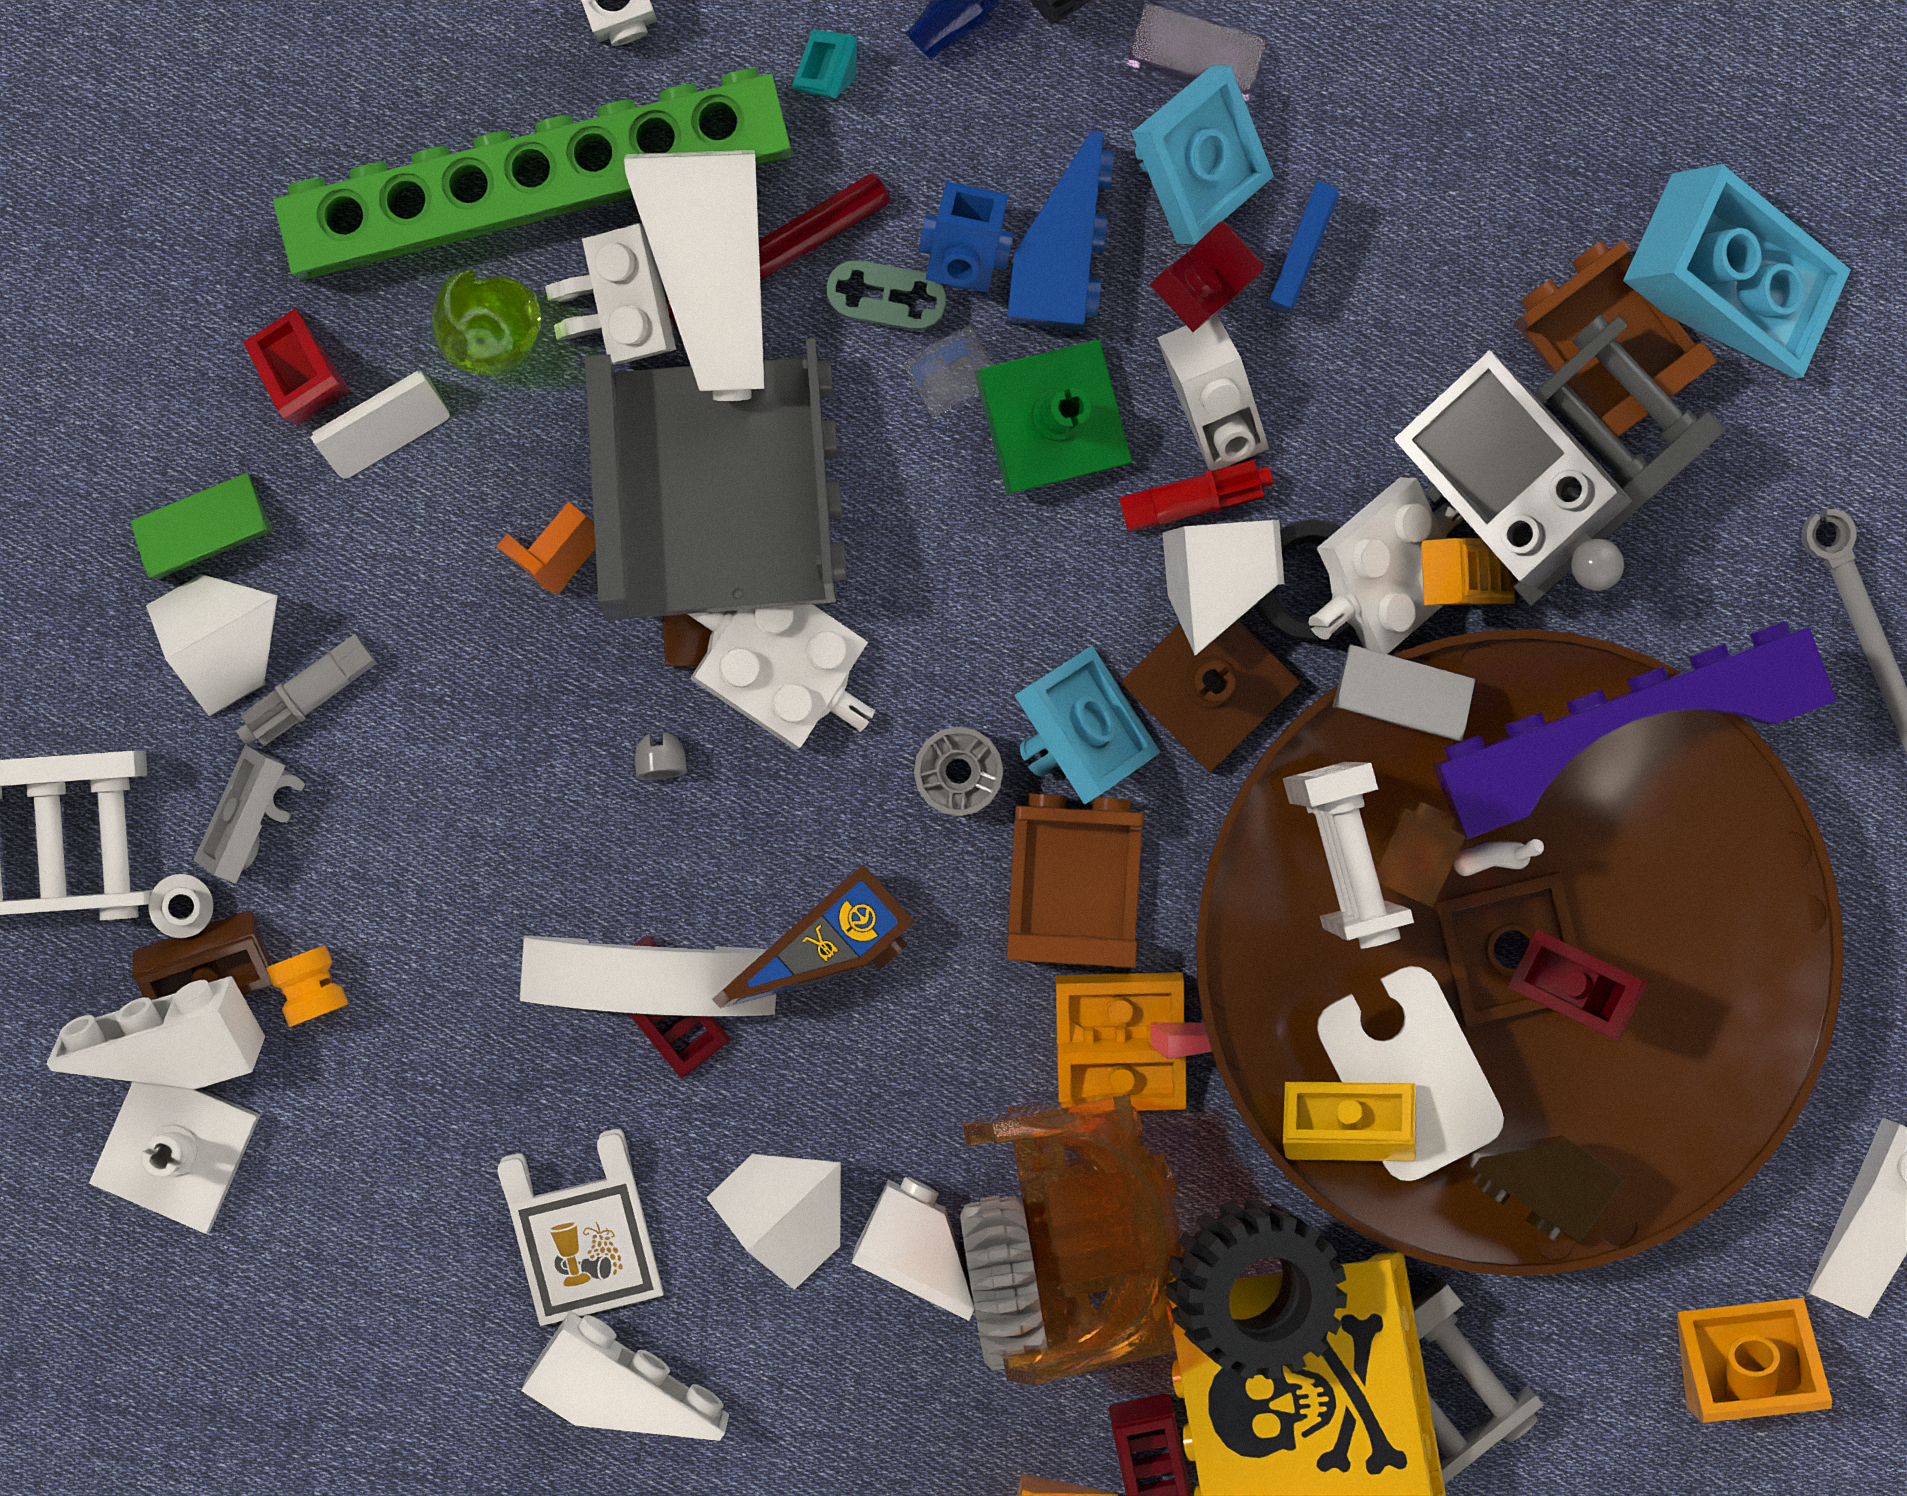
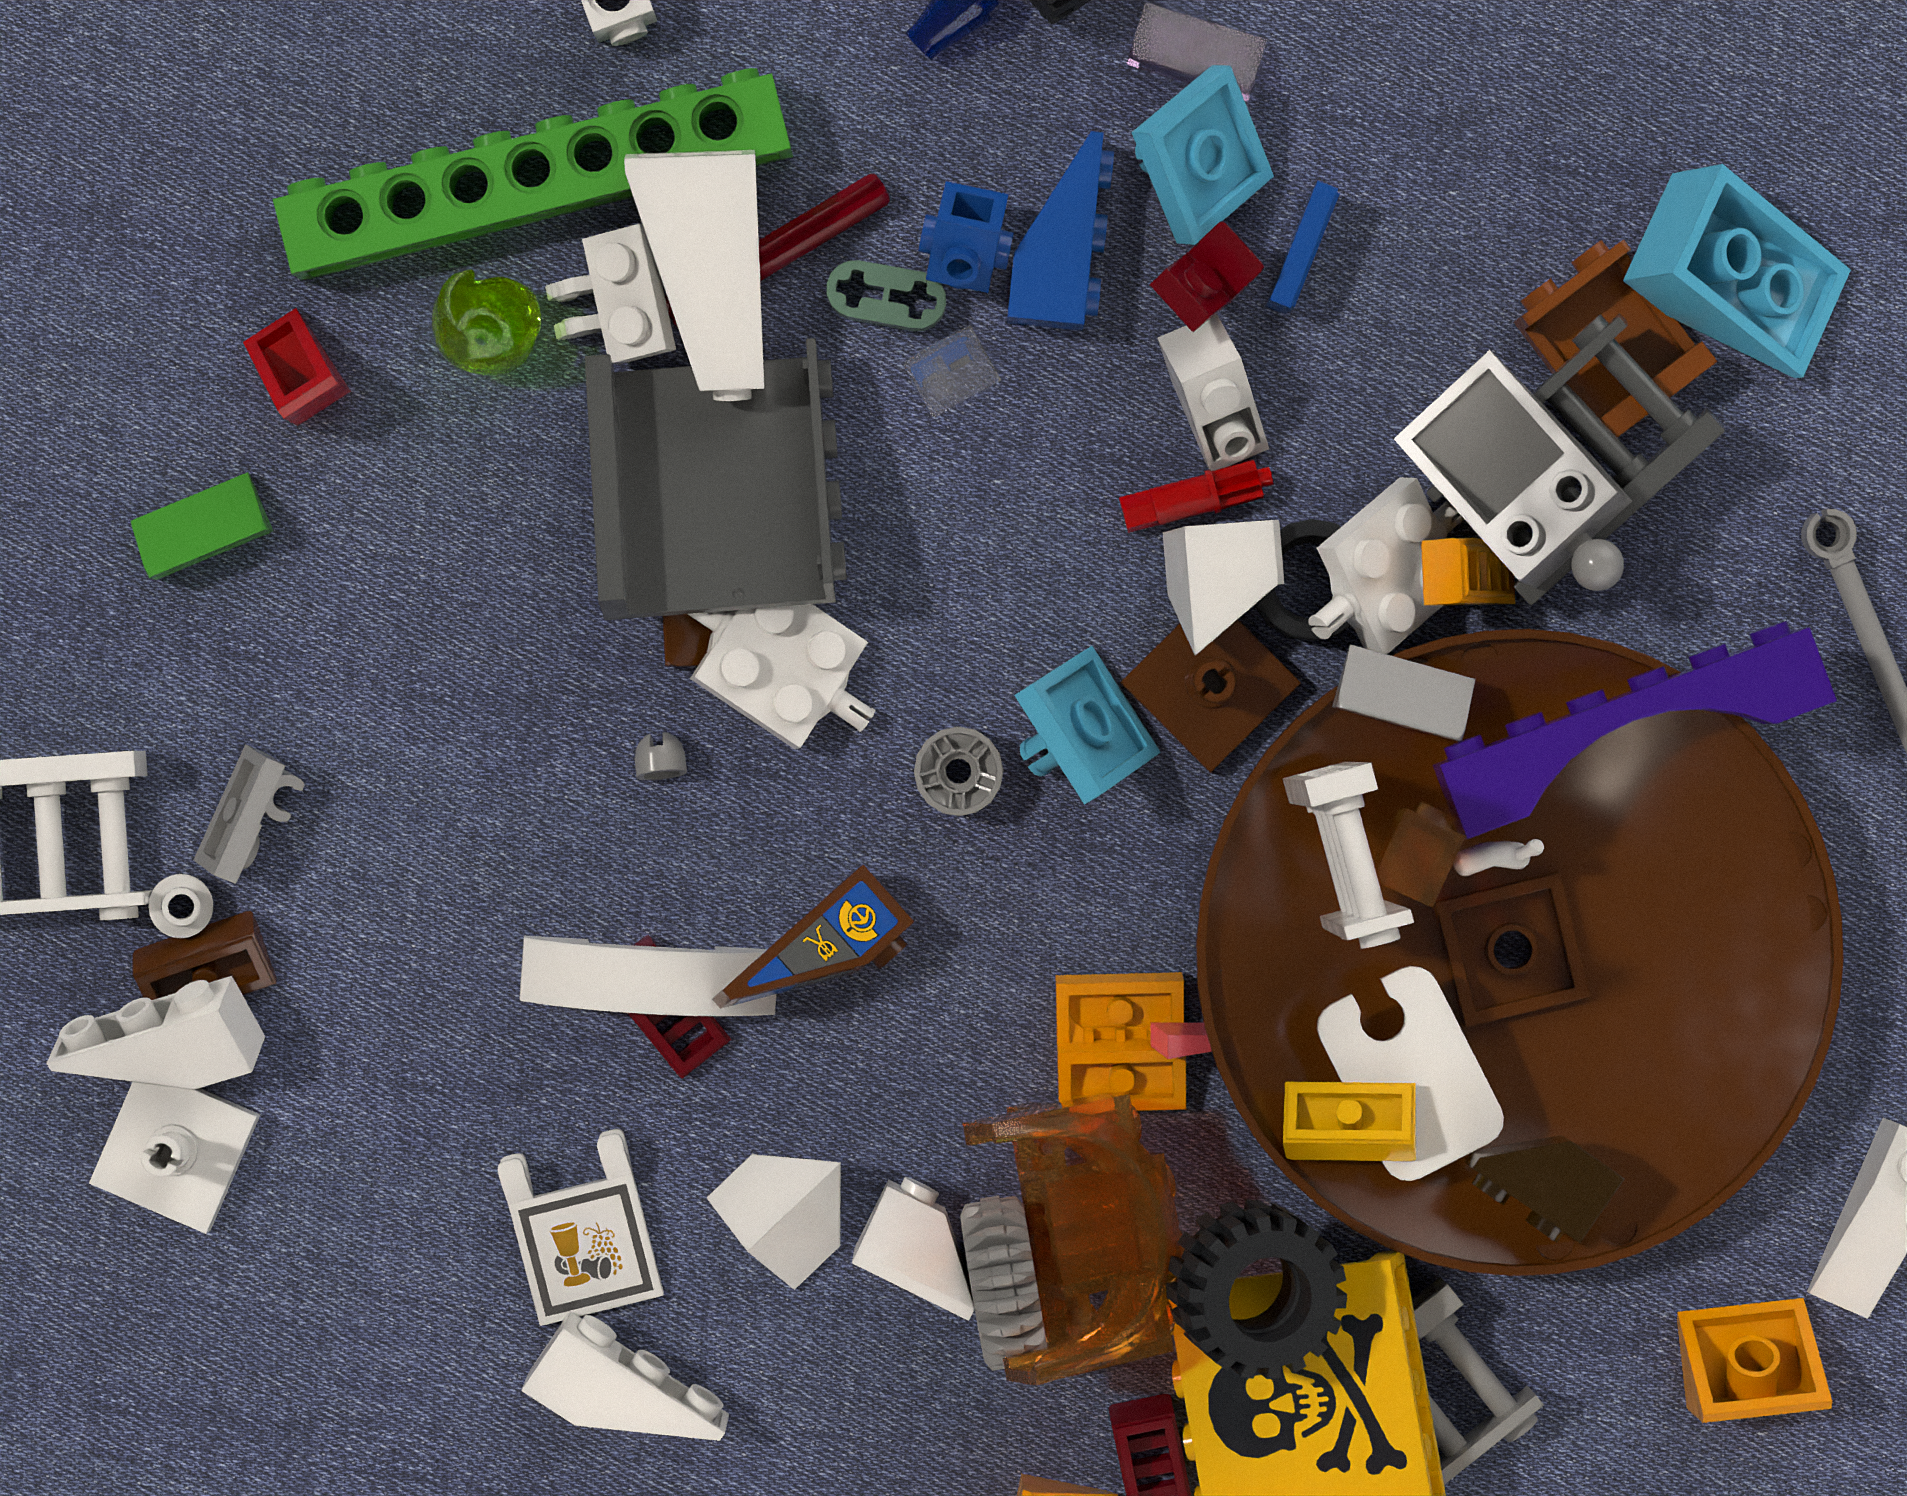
white slope [146,574,278,716] -> none
light grey piece [236,634,377,747] -> none
light orange wheel [266,945,349,1027] -> none
white slope [311,371,450,479] -> none
orange tile [496,501,595,594] -> none
teal slope [792,29,857,99] -> none
green tile [974,339,1132,495] -> none
dark orange panel [1006,793,1144,968] -> none
dark red slope [1508,929,1648,1042] -> none

